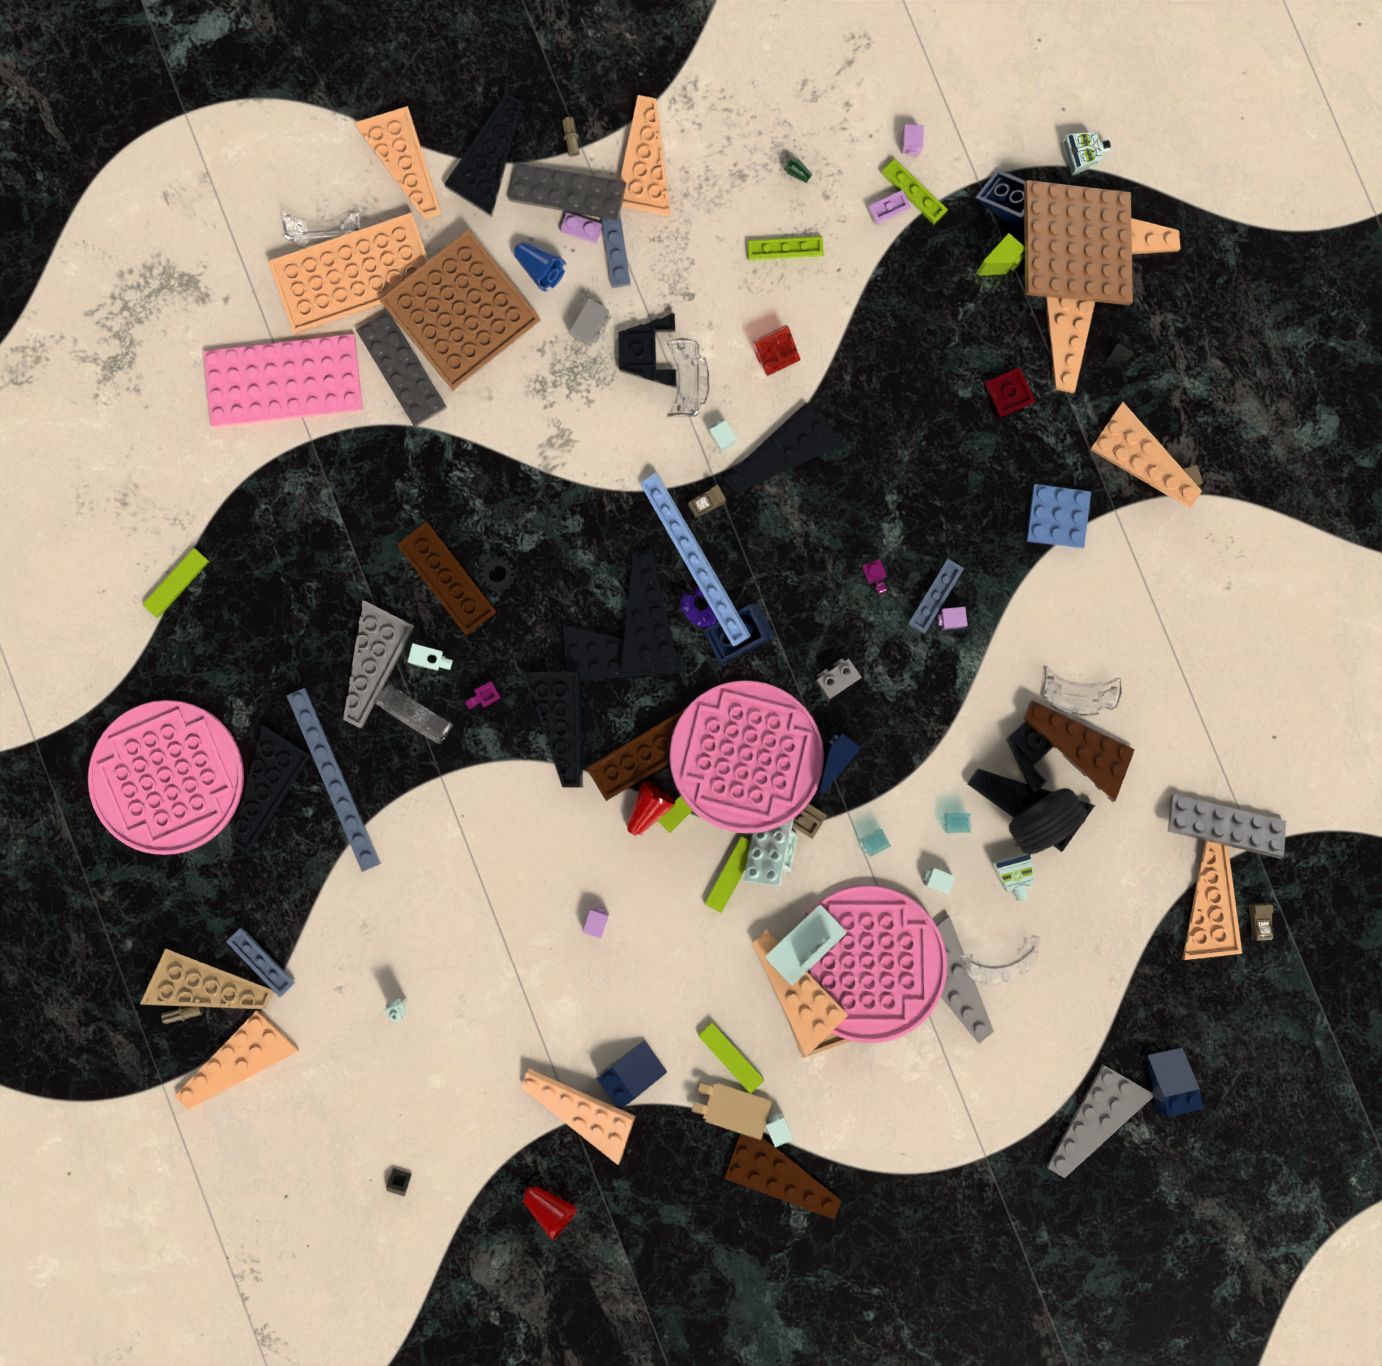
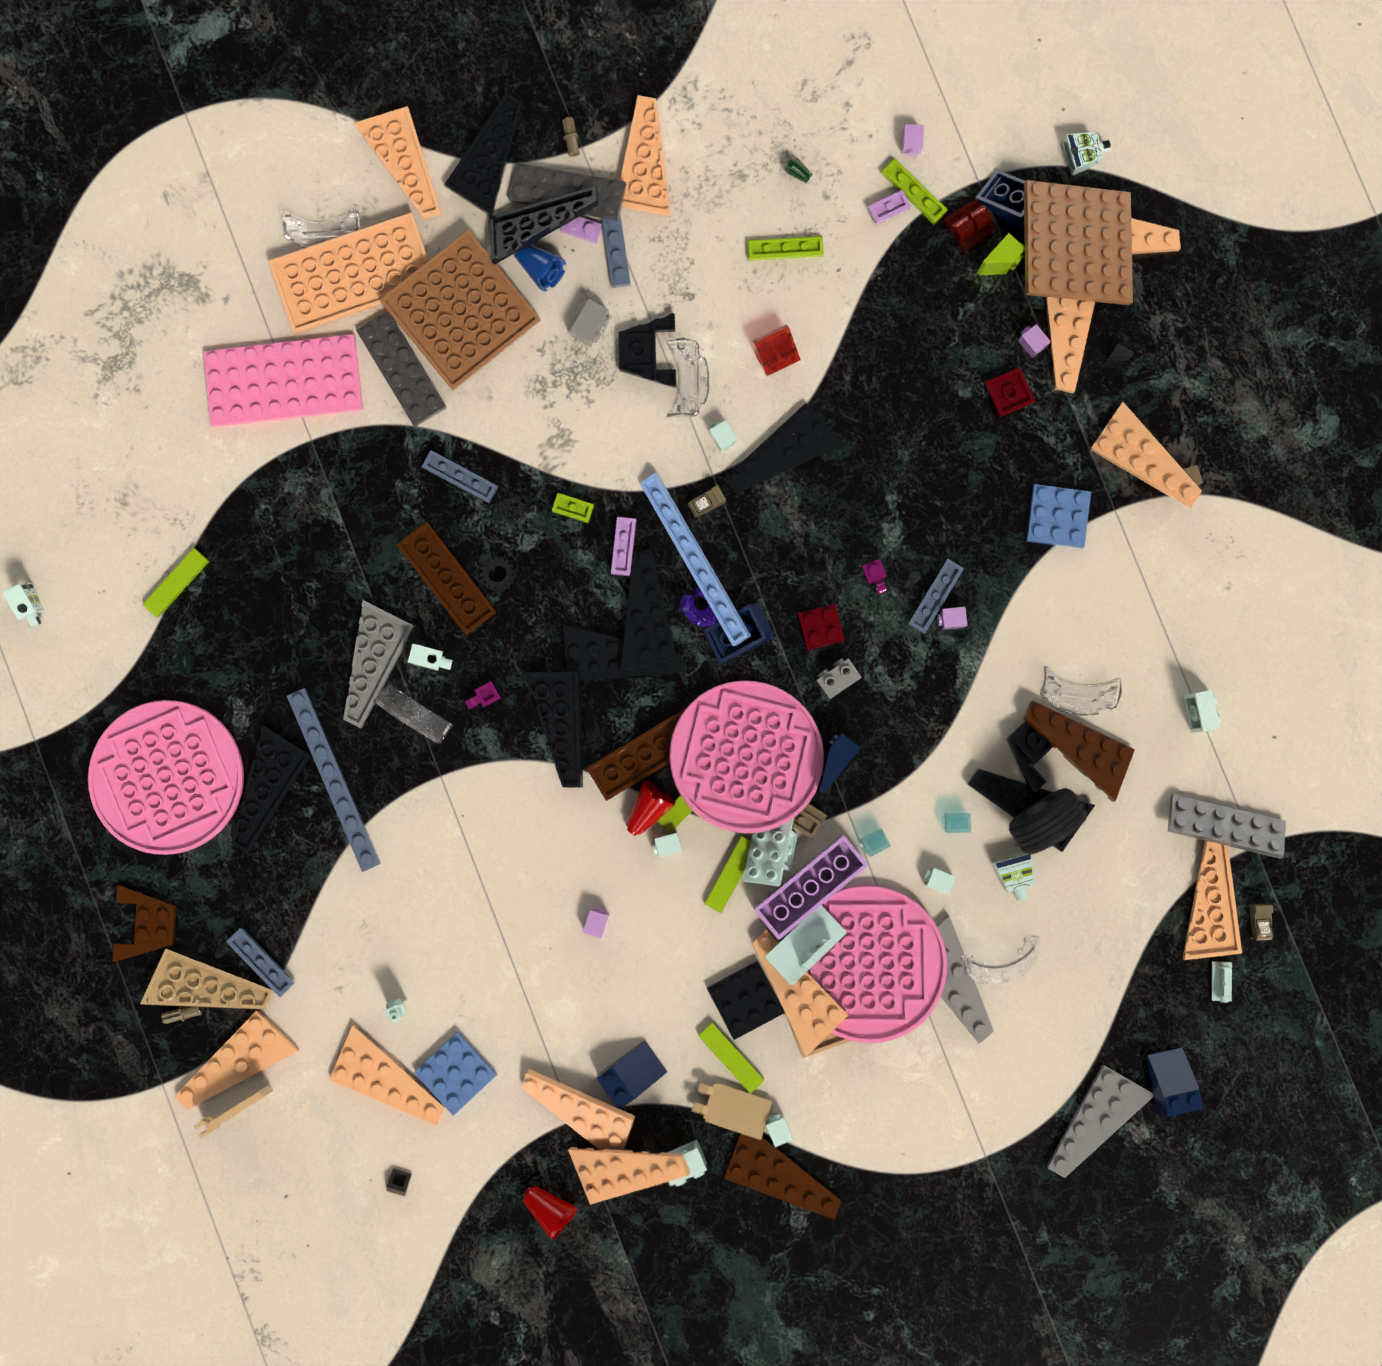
none -> light aqua torso [2,583,44,628]
none -> reddish brown wing [113,885,176,962]
none -> tan tile [194,1084,273,1138]
none -> light nougat wing [329,1025,445,1125]
none -> medium blue plate [414,1032,497,1116]
none -> sand blue plate [422,450,498,503]
none -> black wing [489,186,599,265]
none -> lime plate [552,493,594,523]
none -> light nougat wing [568,1147,691,1205]
none -> lavender plate [611,517,636,576]
none -> light aqua brick [652,832,682,858]
none -> light aqua brick [667,1140,707,1186]
none -> black plate [706,960,785,1040]
none -> lavender brick [753,835,869,940]
none -> dark red plate [798,604,845,651]
none -> clear red plate [944,199,997,252]
none -> lavender brick [1018,324,1051,358]
none -> light aqua slope [1183,690,1221,733]
none -> light aqua hinge [1212,961,1232,1003]

